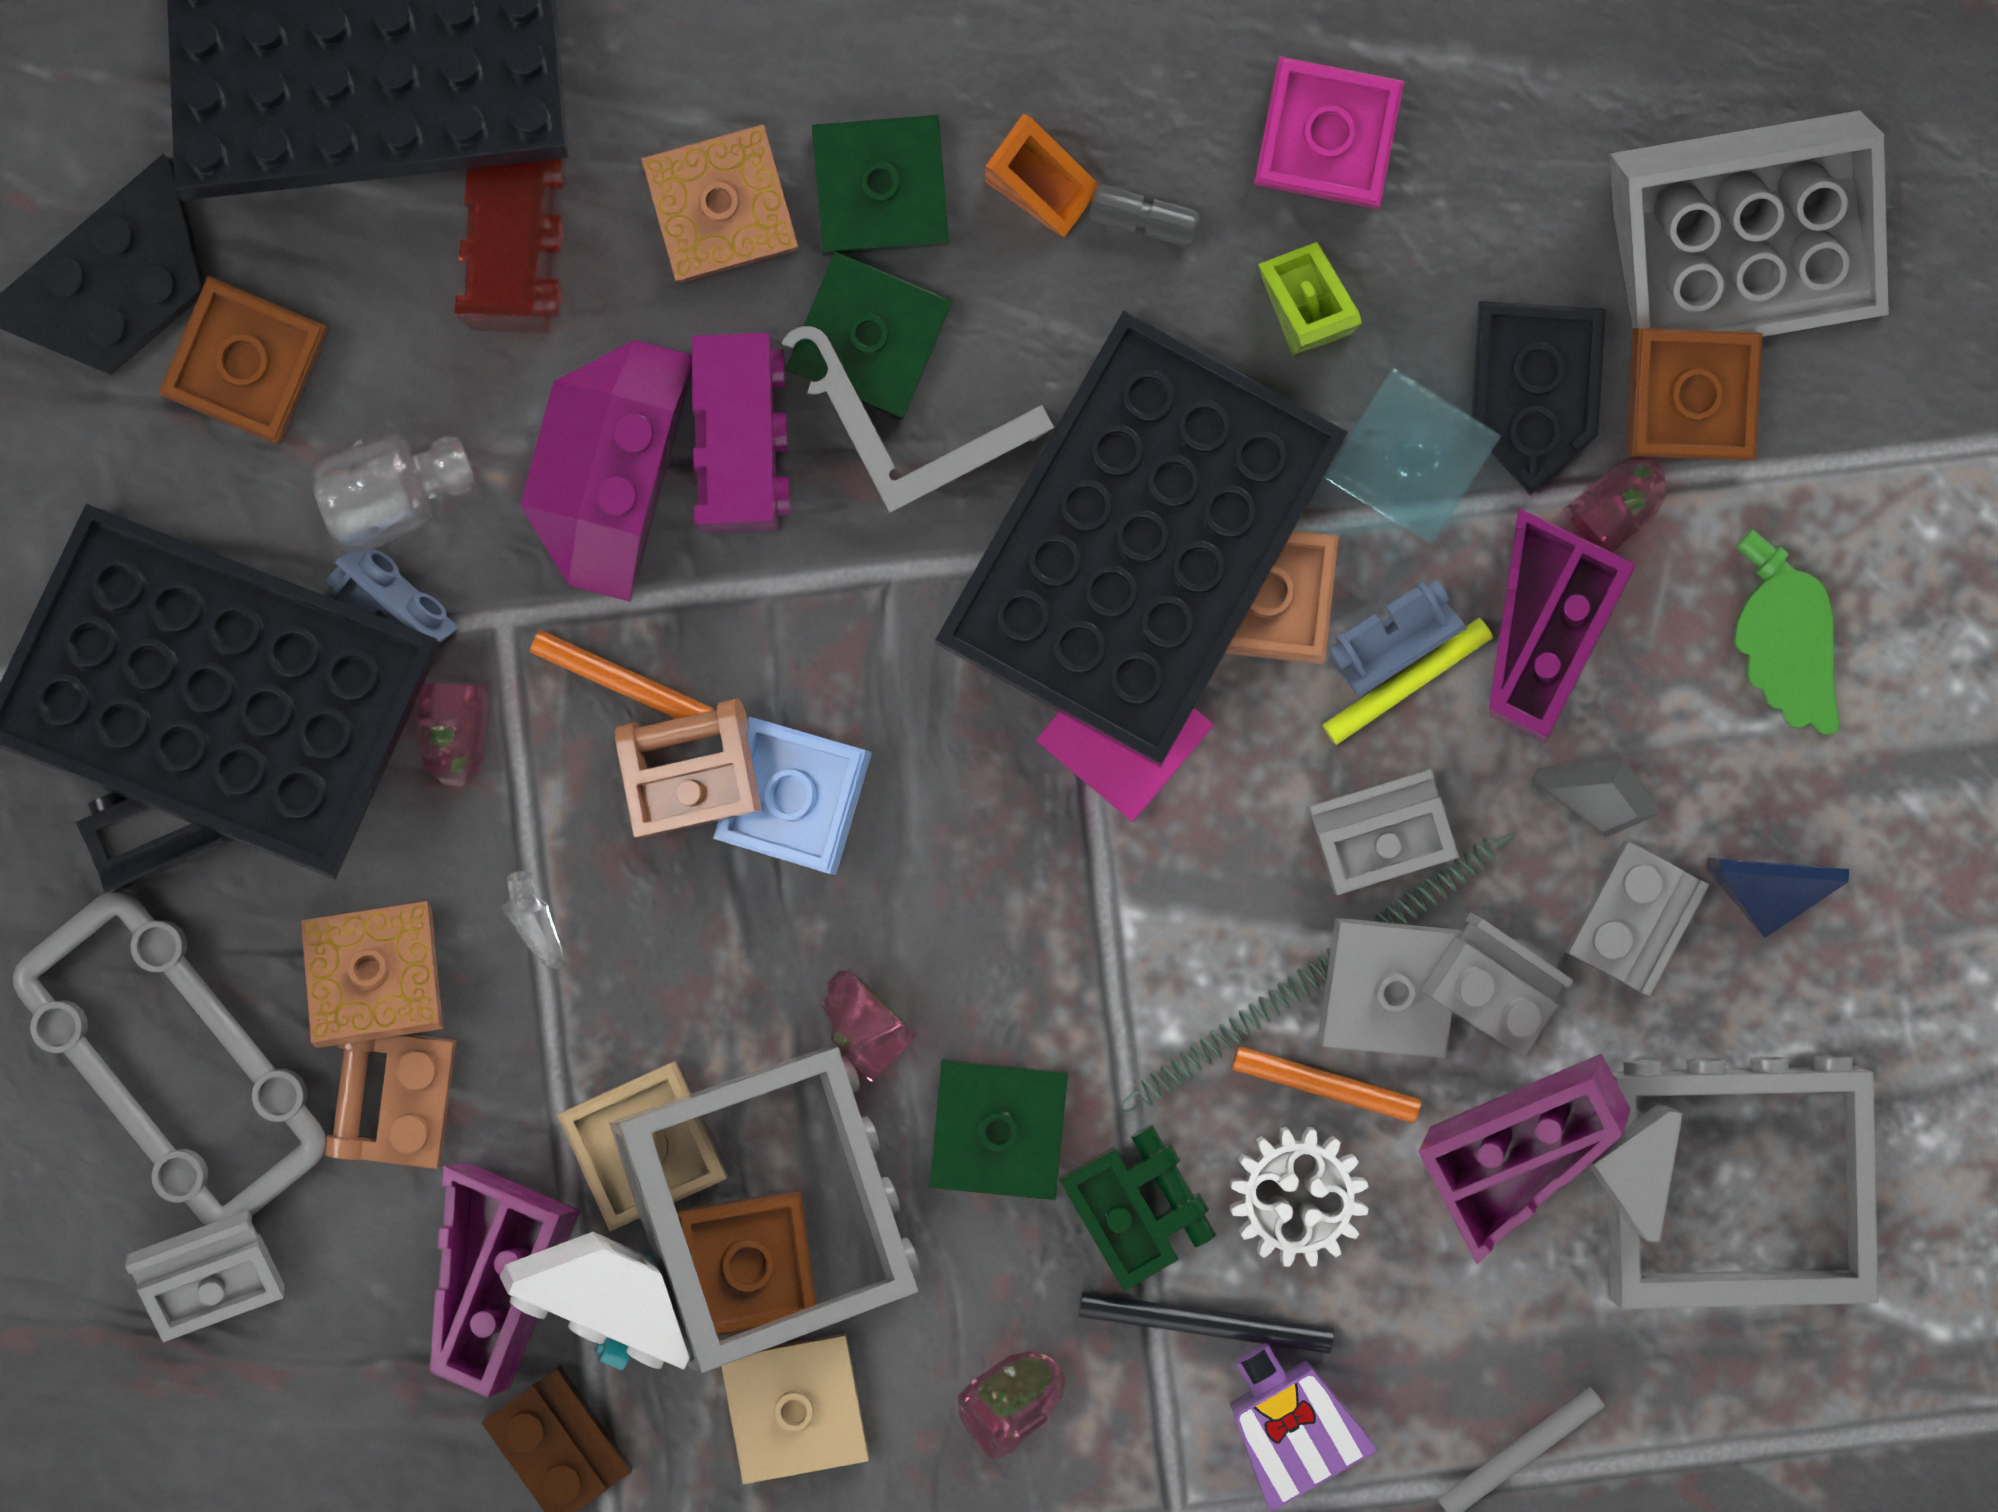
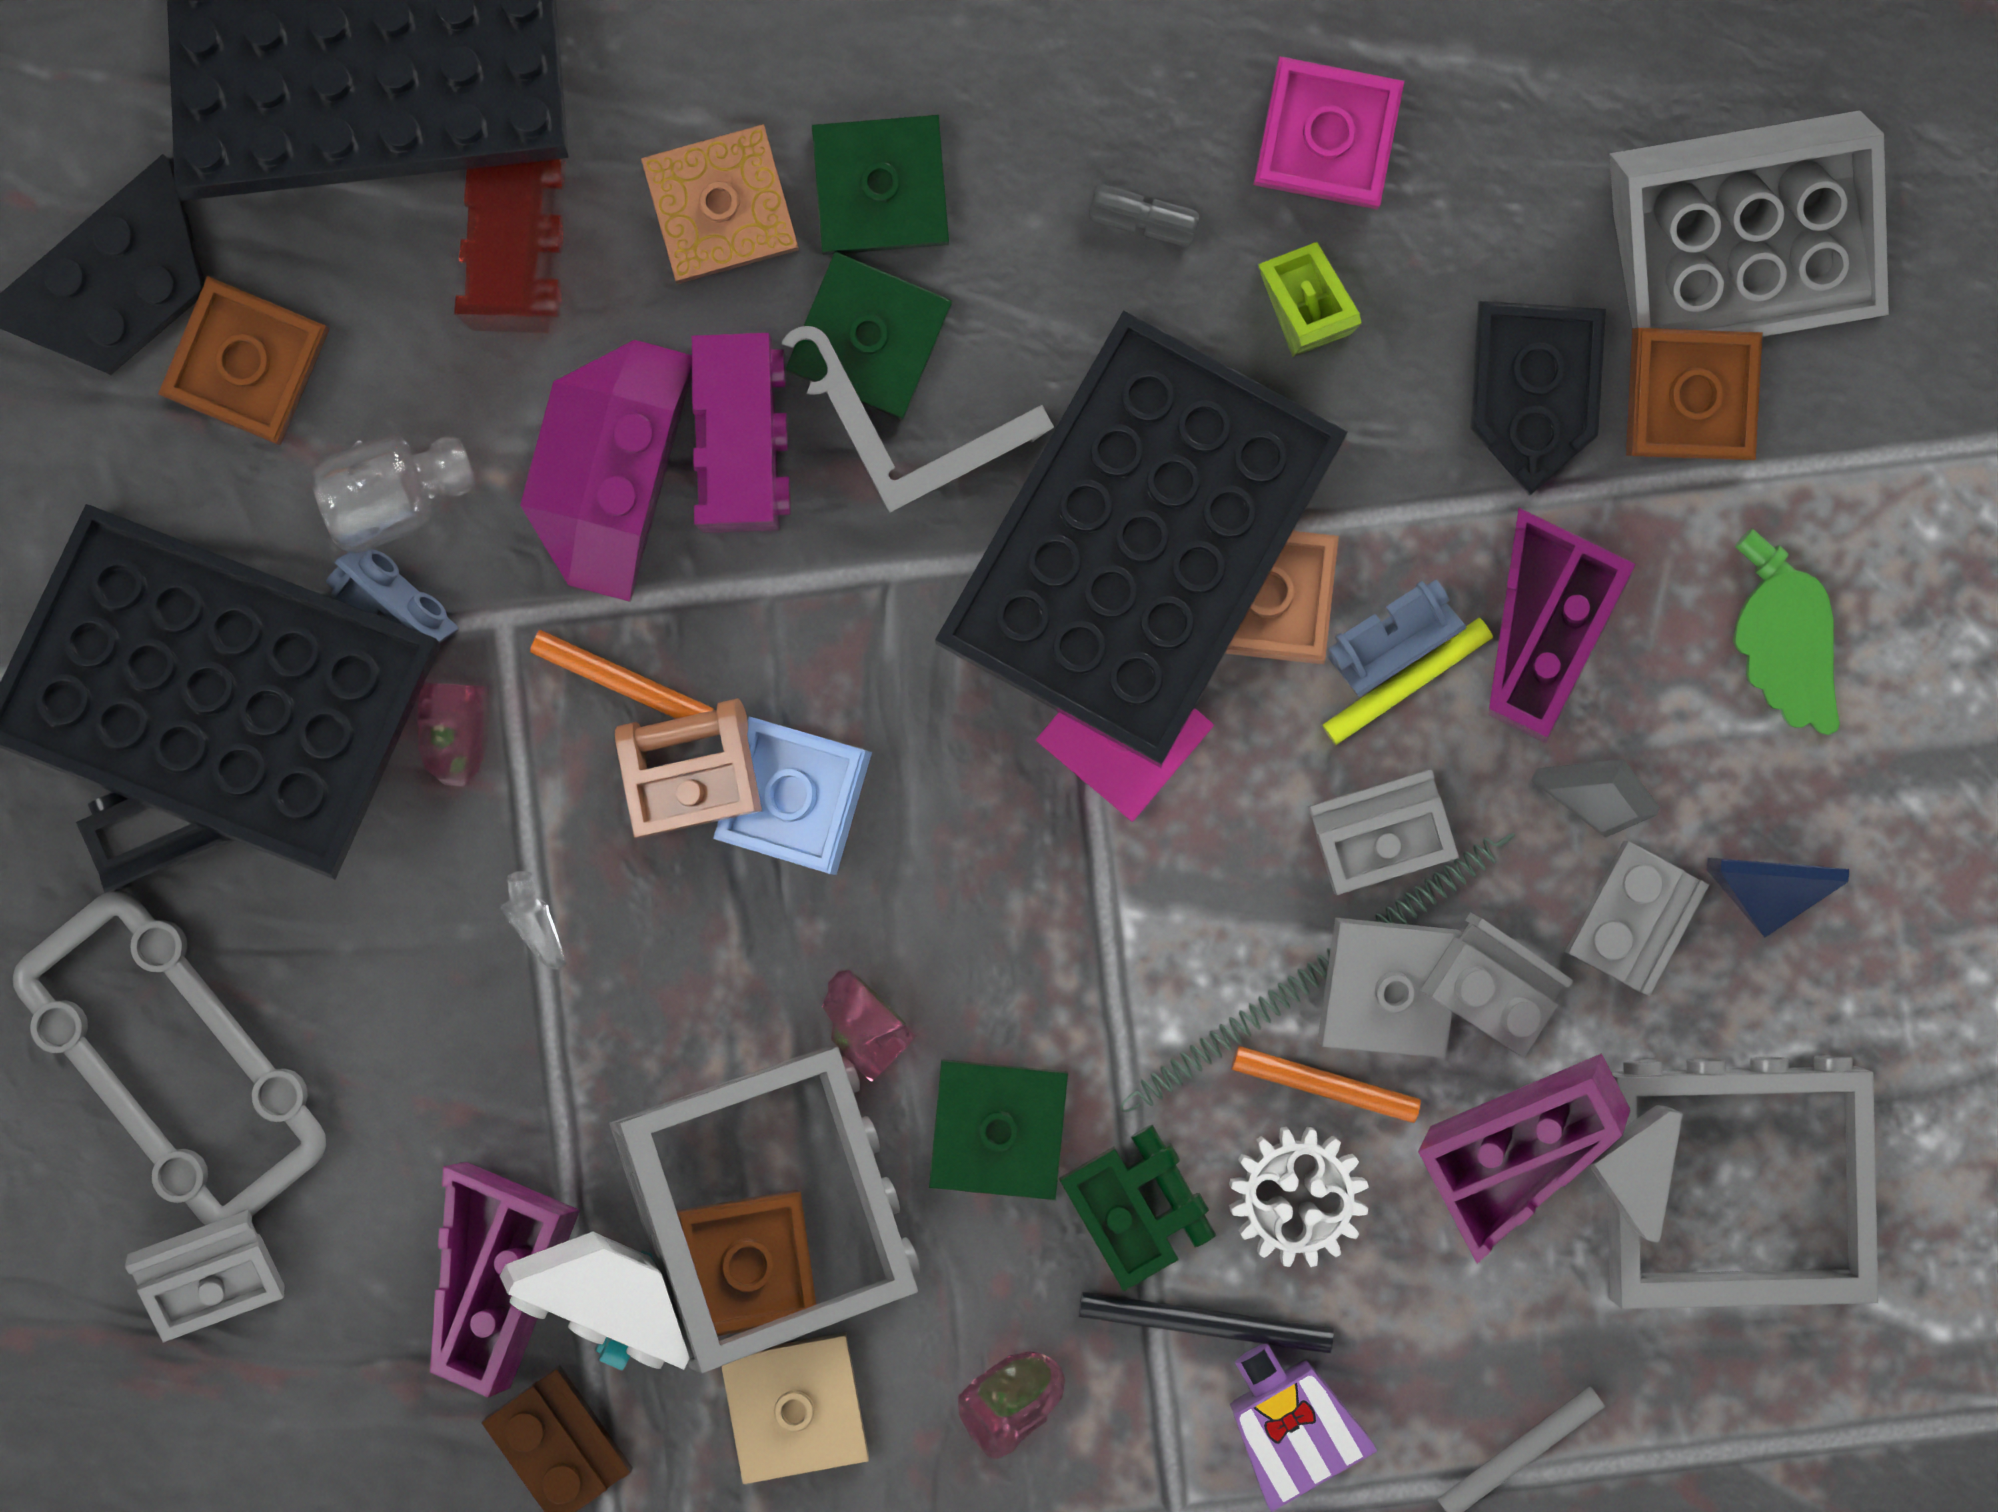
nougat plate [301,901,443,1048] -> none
nougat plate [324,1034,457,1169] -> none
tan plate [557,1060,728,1231] -> none
orange slope [984,114,1099,238] -> none
clear light blue plate [1324,369,1501,545] -> none
clear pink rock [1562,456,1666,552] -> none

